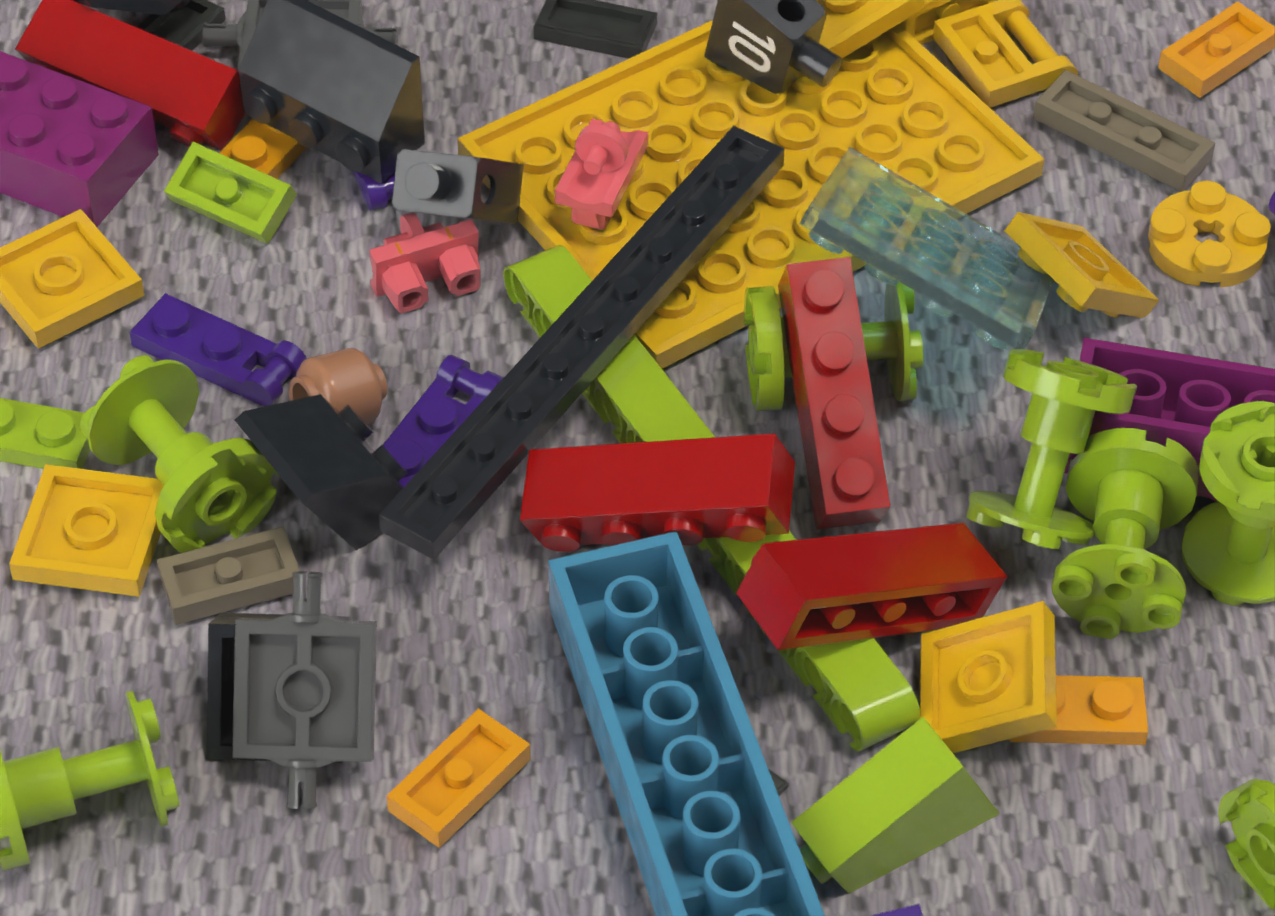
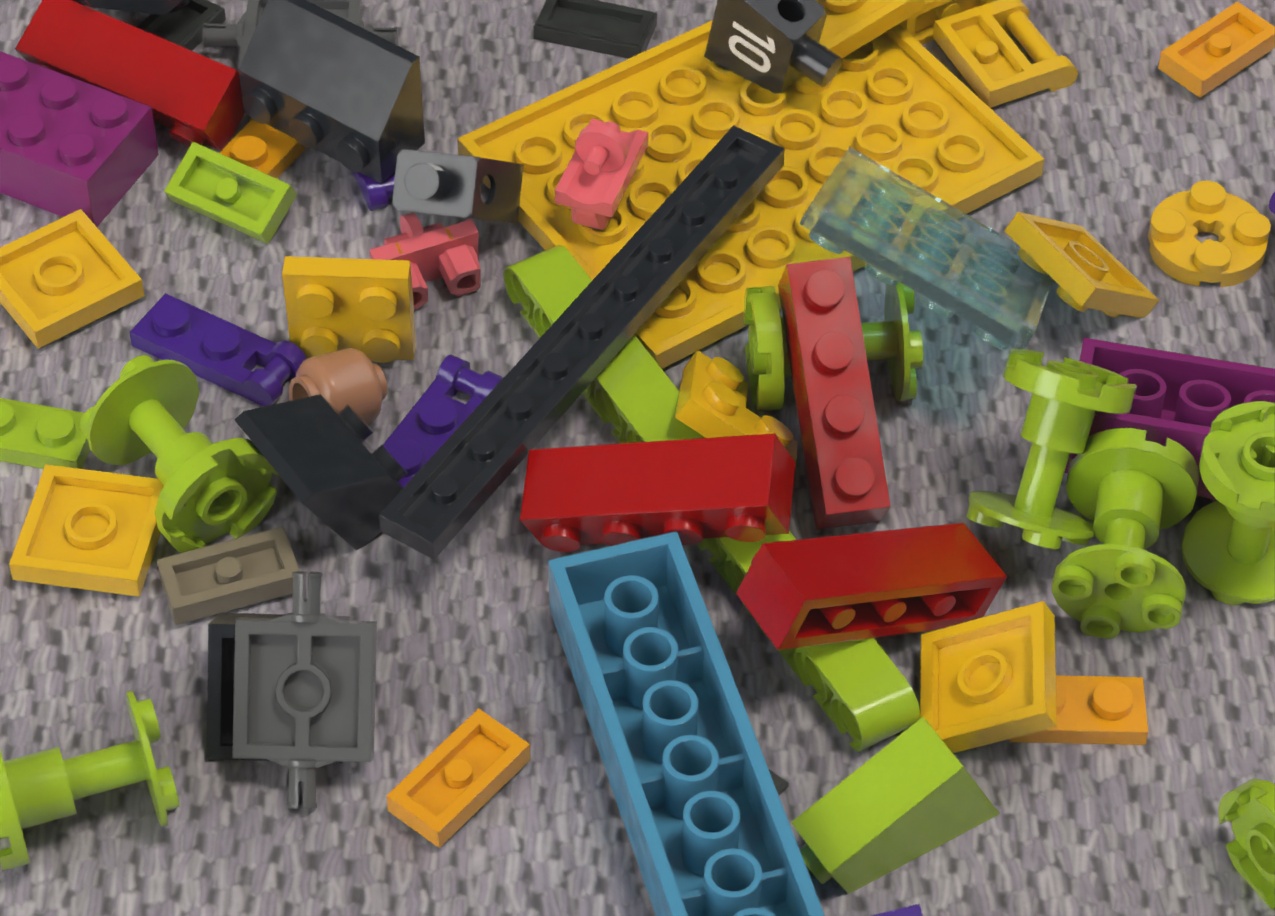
dark tan plate [1033,70,1215,192] -> none
none -> yellow plate [282,256,416,363]
none -> yellow plate [675,350,798,468]

